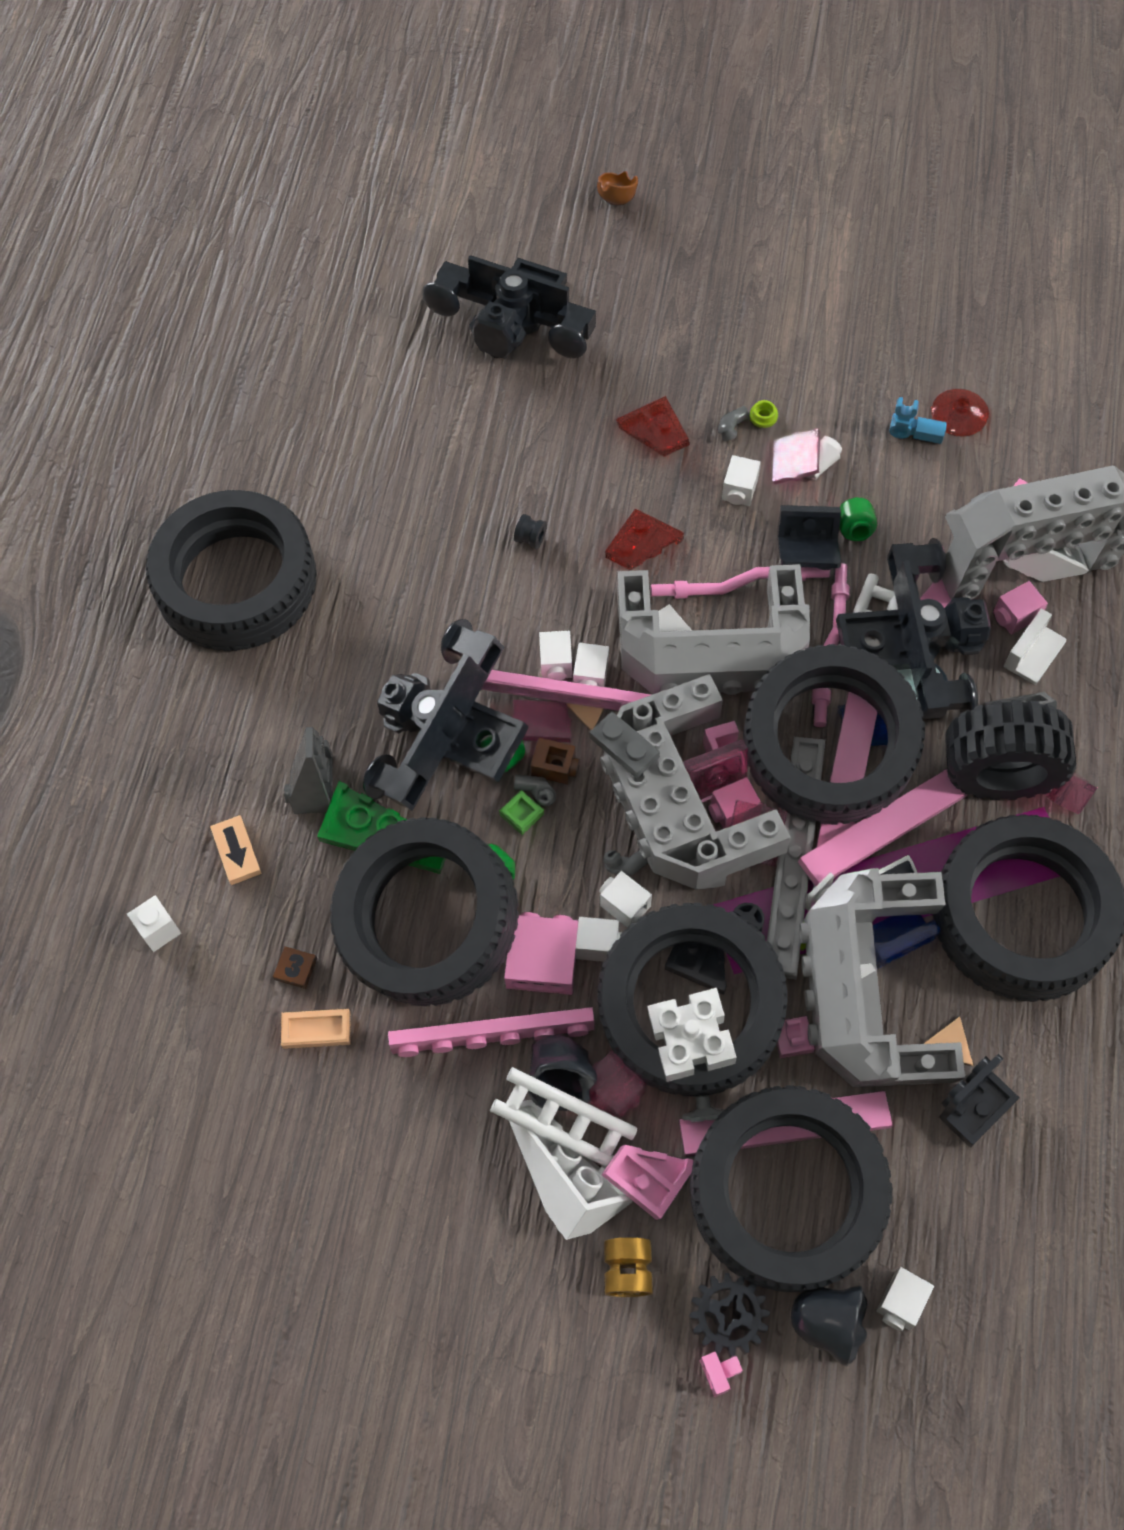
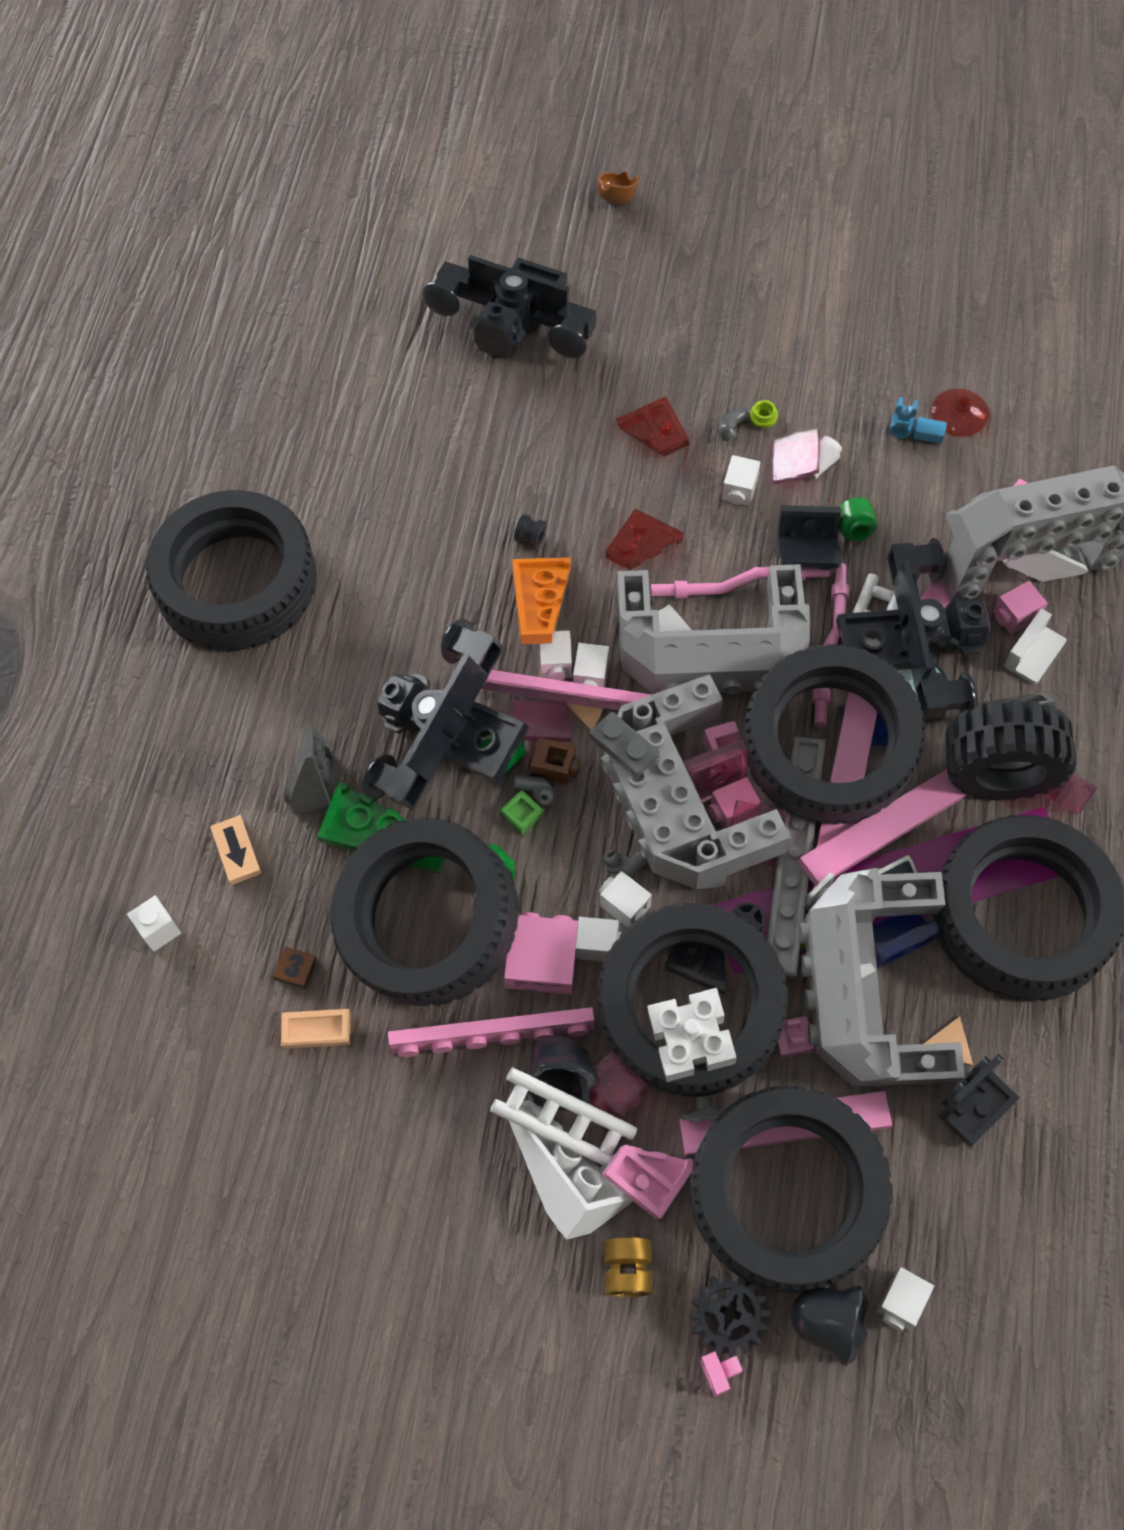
none -> orange wing [512,557,571,645]

